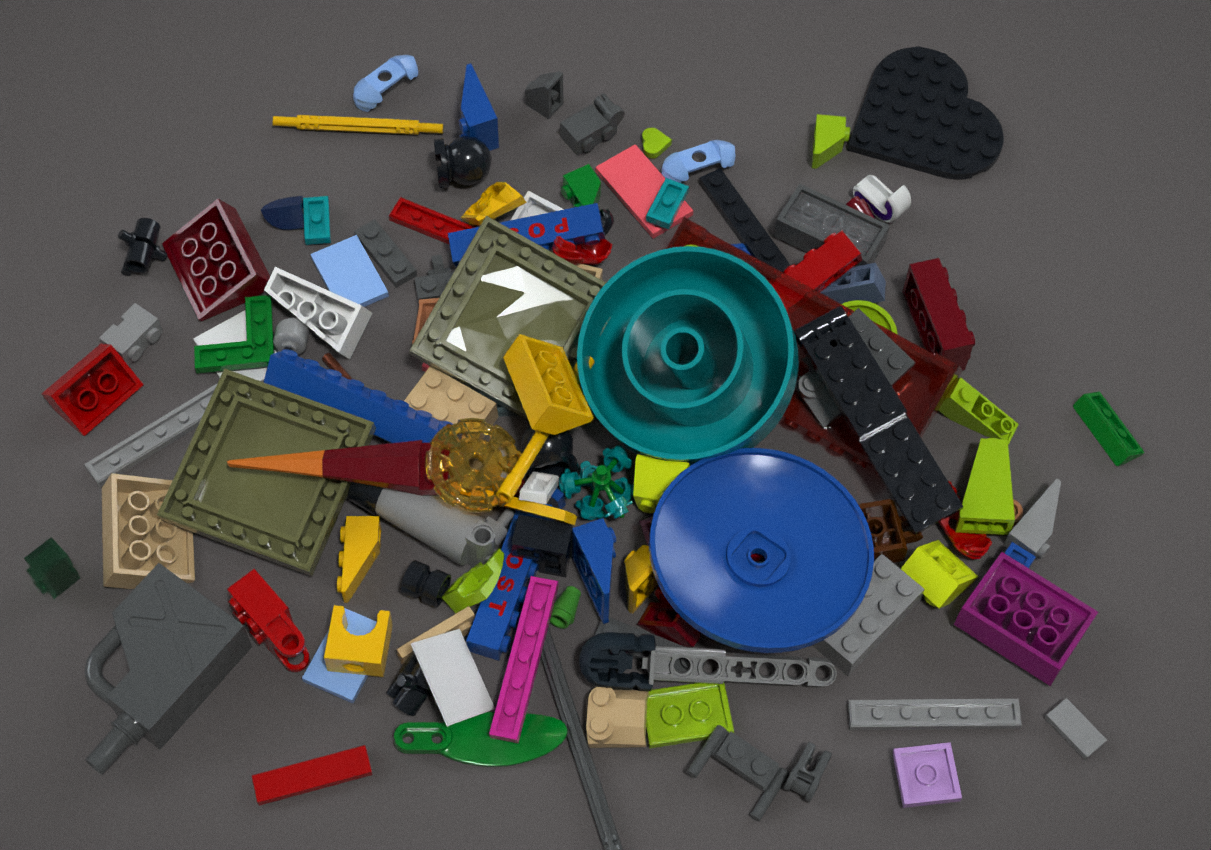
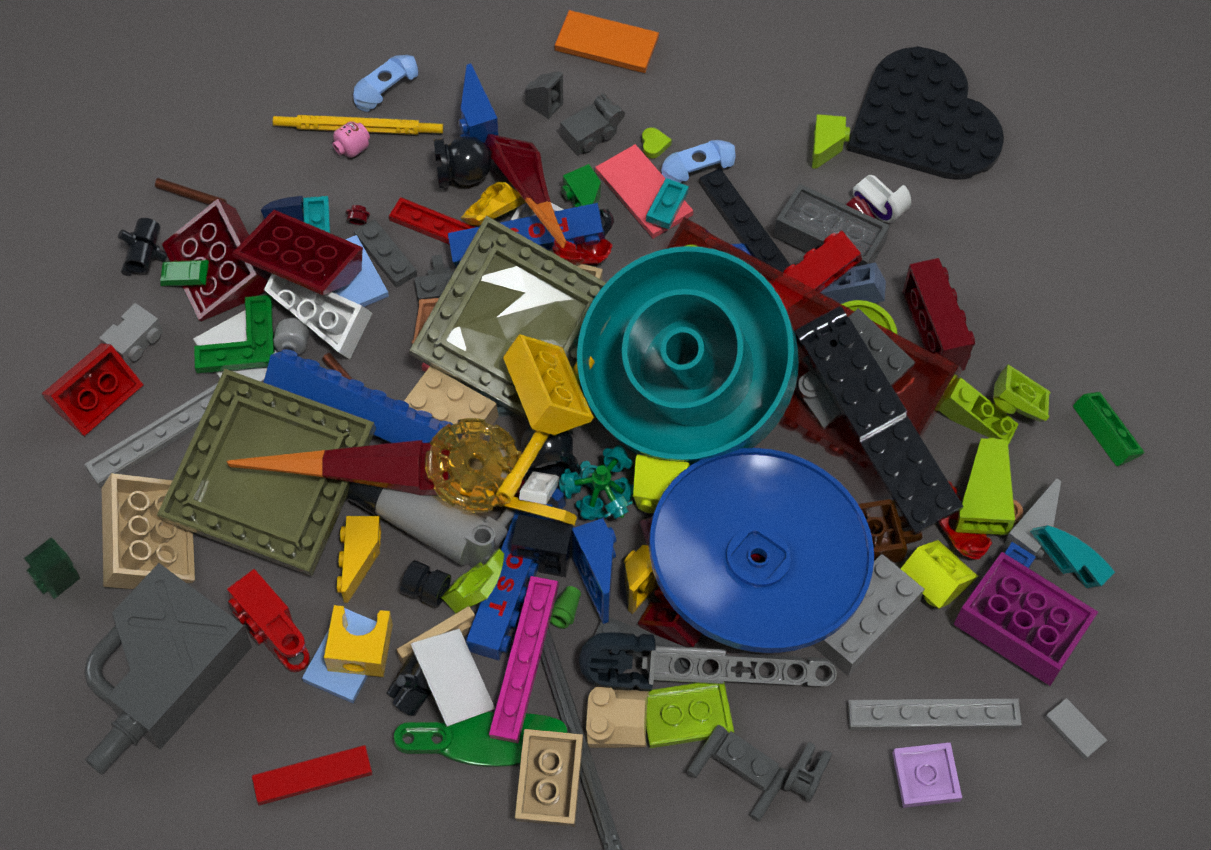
none -> copper bar [155,178,227,205]
none -> green tile [160,260,209,286]
none -> dark red slope [232,210,363,295]
none -> bright pink head [332,121,370,158]
none -> dark red plate [345,205,370,225]
none -> dark red plate [485,134,566,248]
none -> tan brick [515,729,583,827]
none -> orange tile [555,10,659,73]
none -> lime slope [993,364,1051,422]
none -> teal slope [1030,525,1115,588]

